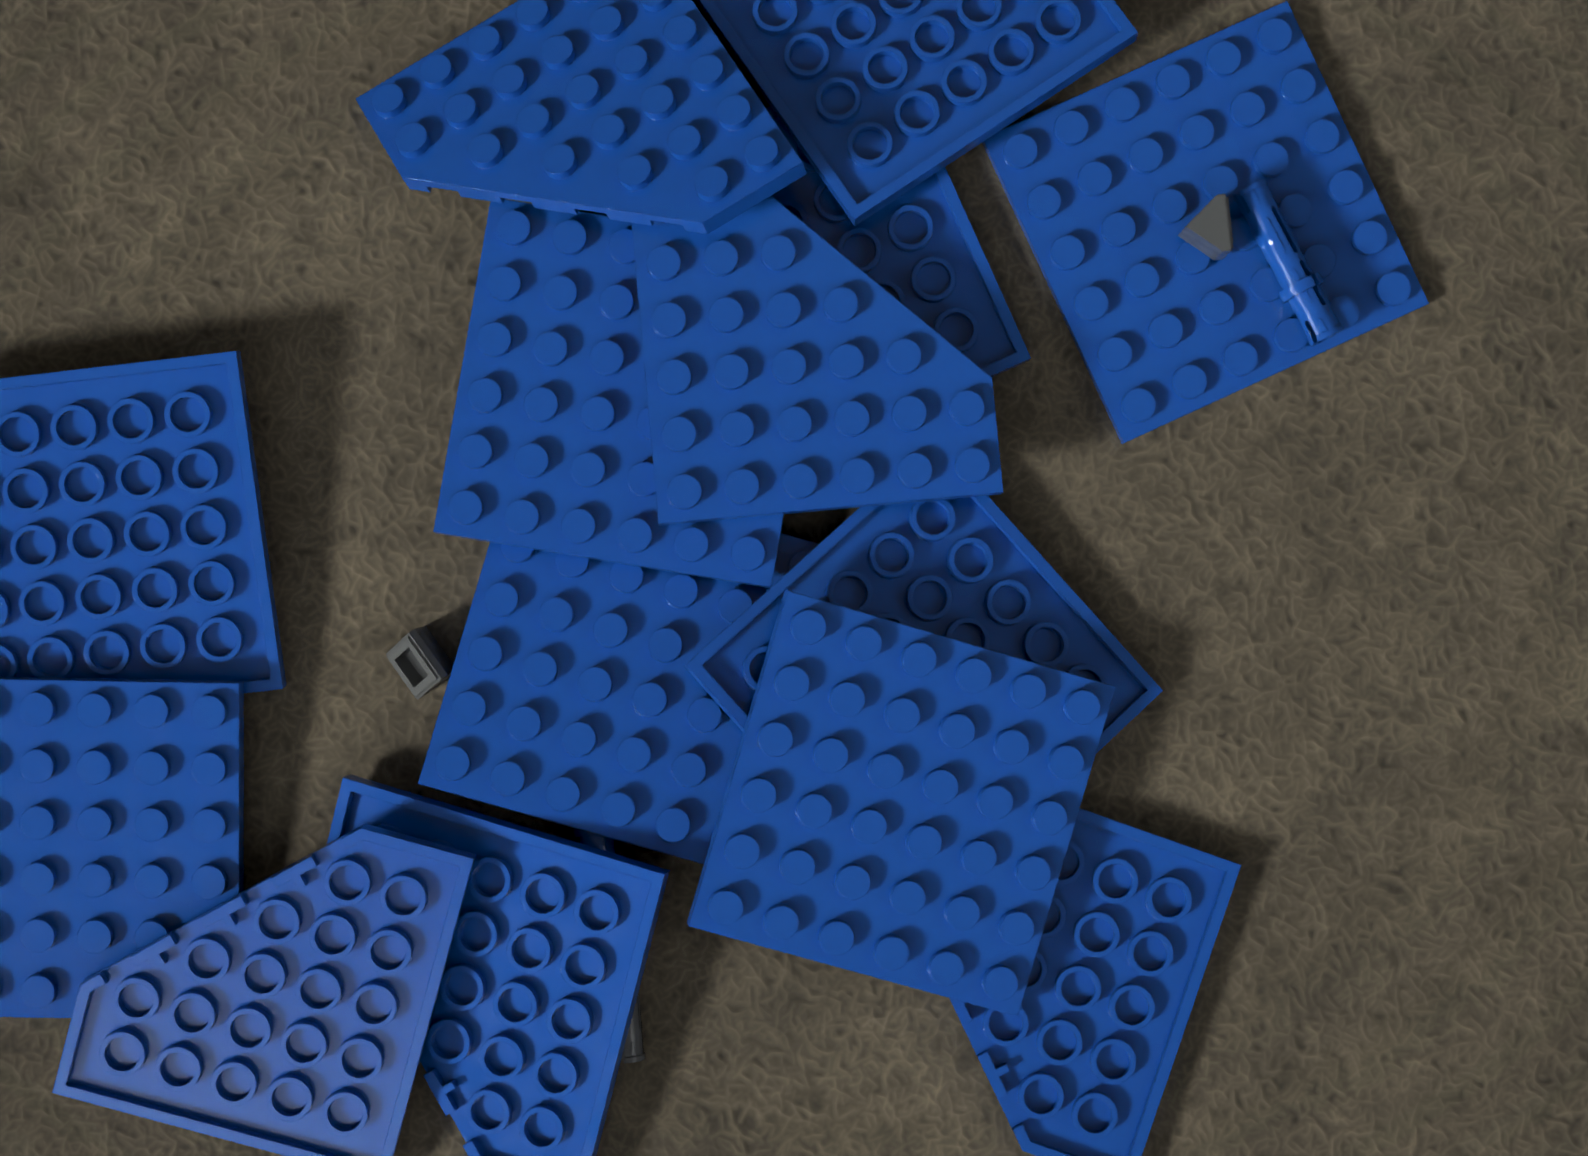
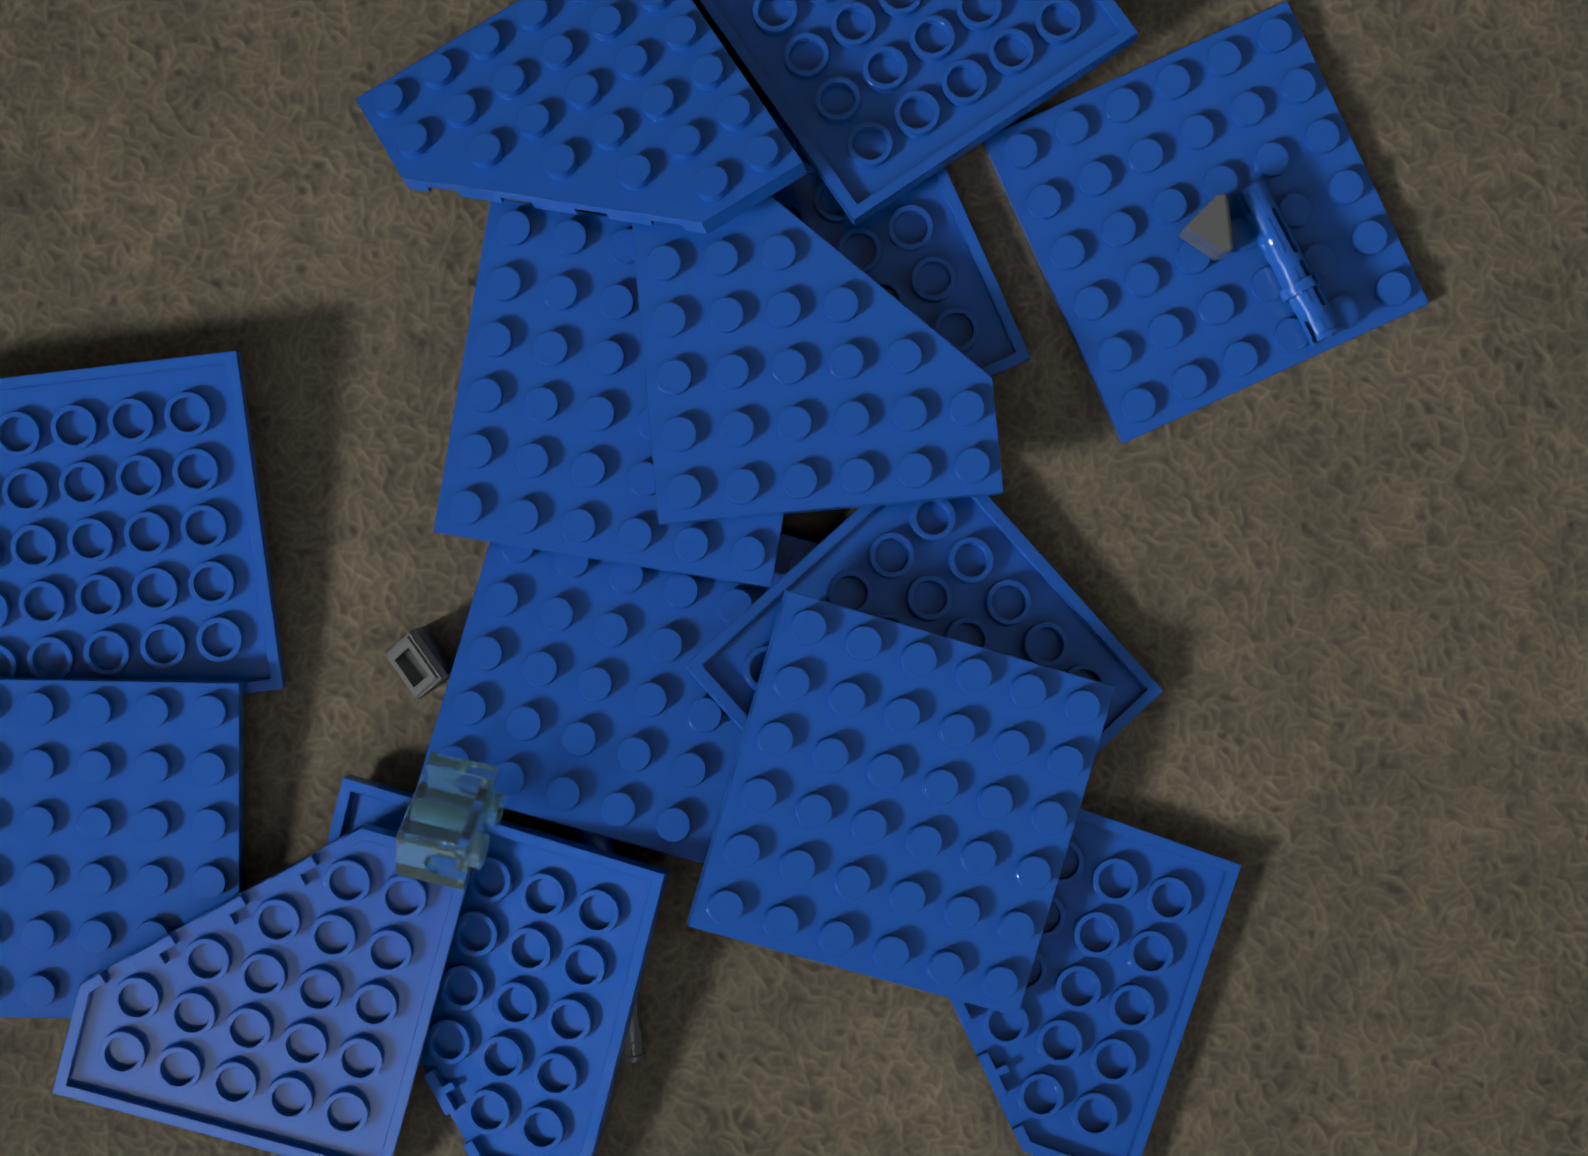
none -> clear light blue brick [396,752,505,890]

